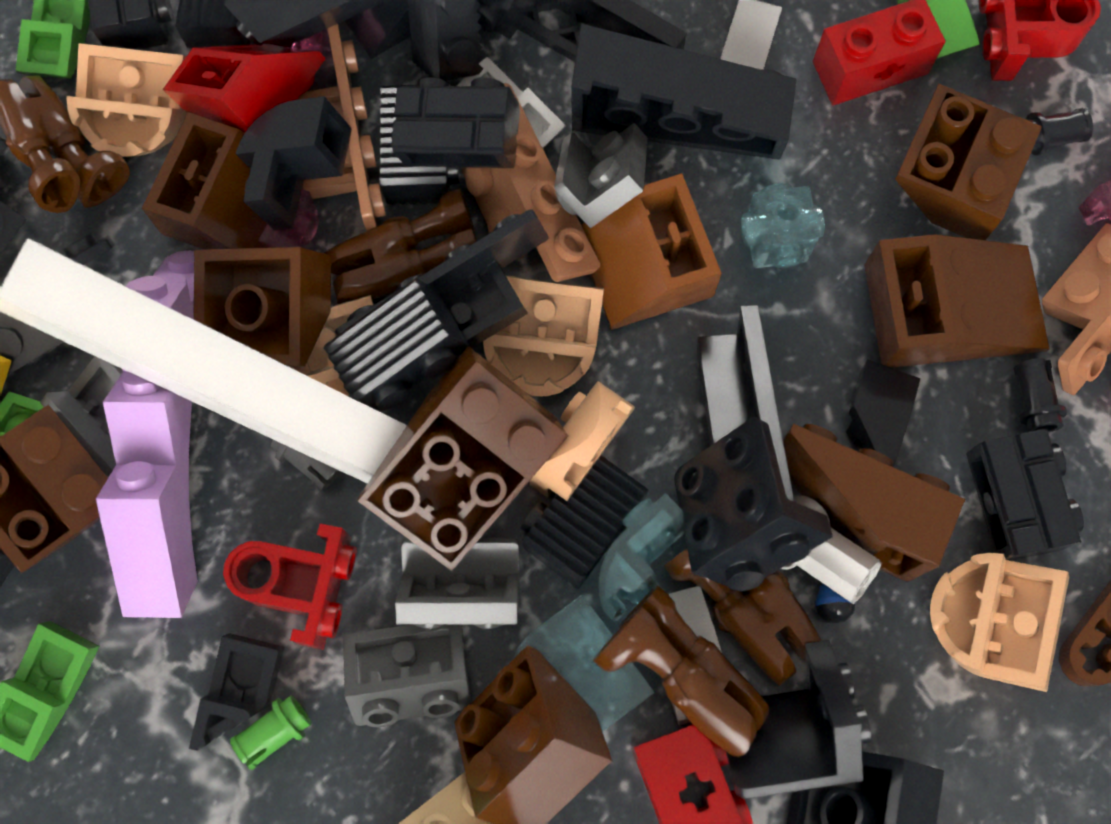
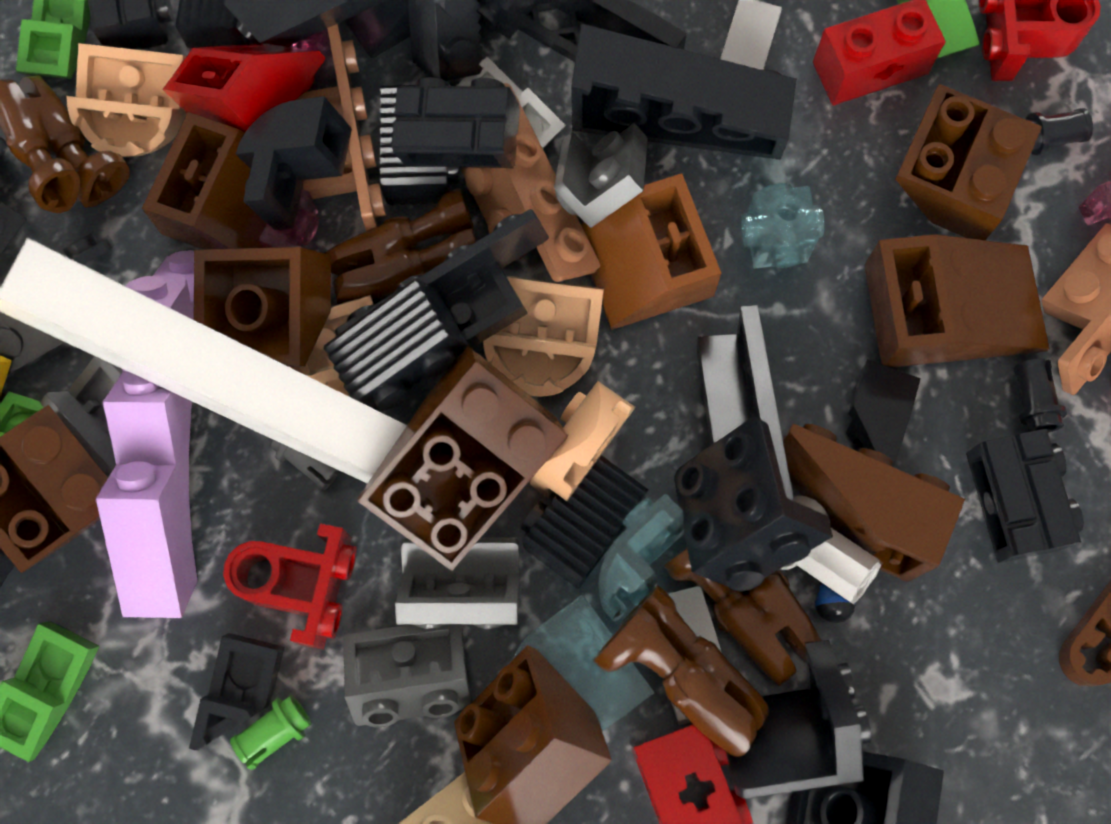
light nougat slope [930,553,1069,692] -> none

